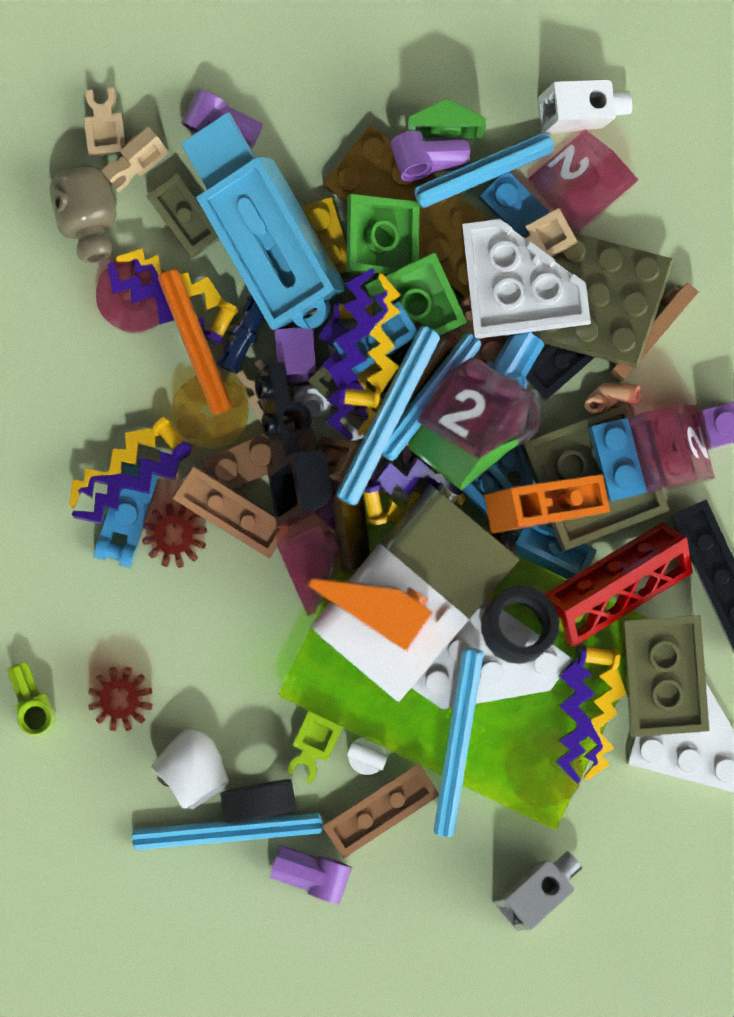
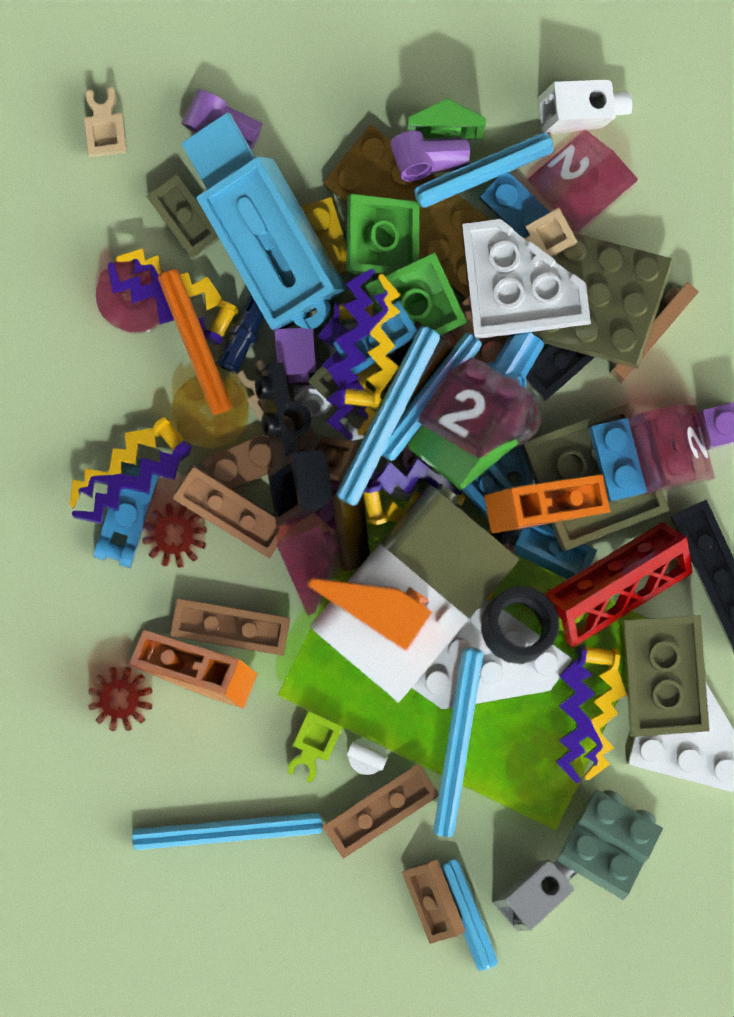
lime axle [7,662,56,735] -> none
dark tan piece [49,166,117,263] -> none
tan plate [101,126,169,192] -> none
white piece [151,728,229,810] -> none
black tyre [220,779,297,823] -> none
medium lavender piece [269,845,352,904] -> none
light nougat arm [584,383,641,416] -> none
none -> orange slope [129,630,258,709]
none -> medium nougat plate [170,598,291,656]
none -> medium nougat plate [402,859,466,944]
none -> medium azure axle [440,859,498,971]
none -> sand green plate [556,789,663,900]

